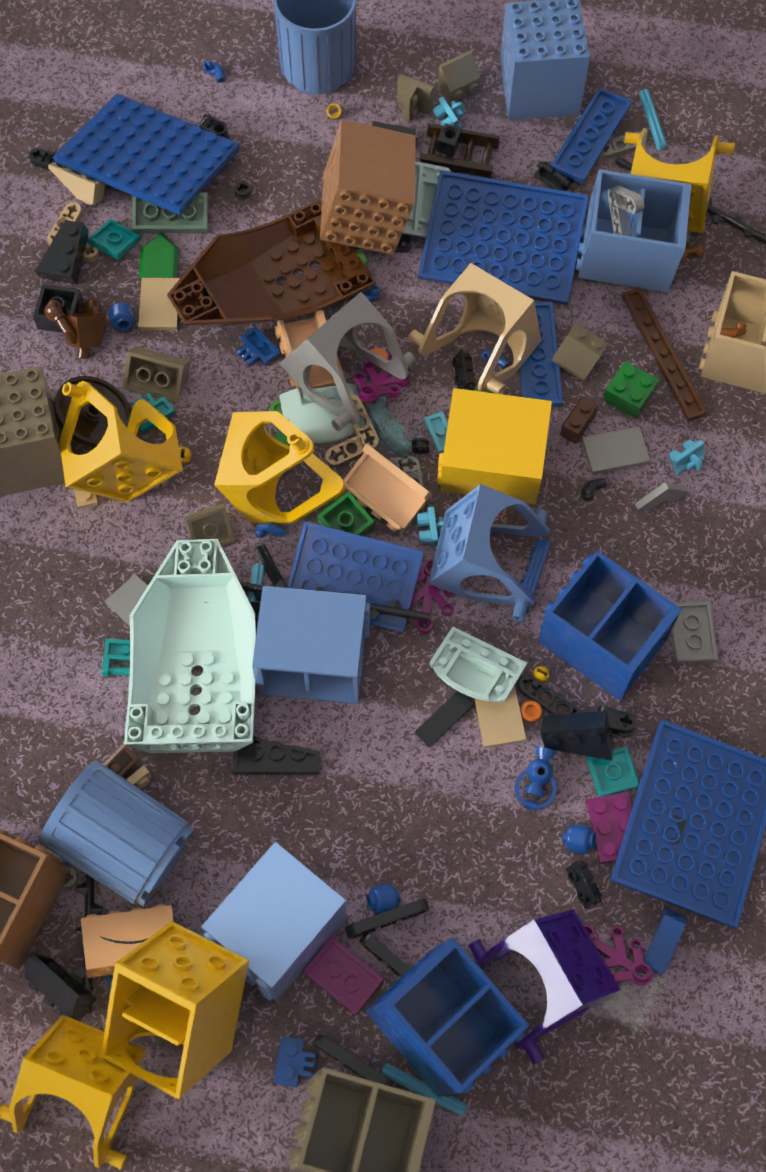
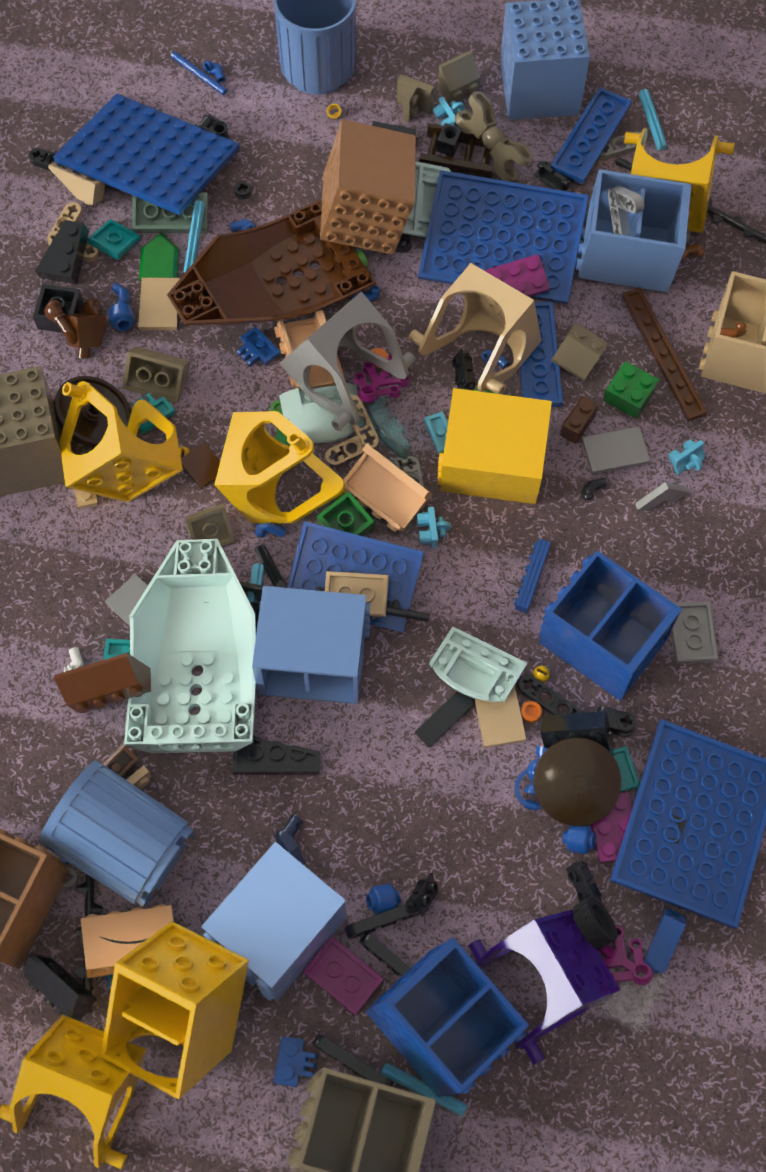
magenta plant [410,559,455,634] -> none
black bush [412,438,430,454] -> none
medium blue piece [428,484,550,622] -> none
none -> reddish brown slope [54,653,151,713]
none -> white arm [64,647,84,672]
none -> blue arm [111,282,130,304]
none -> blue bar [171,51,228,95]
none -> reddish brown piece [181,441,220,489]
none -> medium azure axle [184,201,205,273]
none -> blue arm [229,219,256,232]
none -> dark blue arm [275,815,306,865]
none -> tan tile [325,571,389,617]
none -> black hinge [405,873,438,917]
none -> dark tan piece [455,91,533,182]
none -> magenta plate [484,254,550,297]
none -> dark brown dish [533,738,621,826]
none -> black tyre [573,896,618,950]

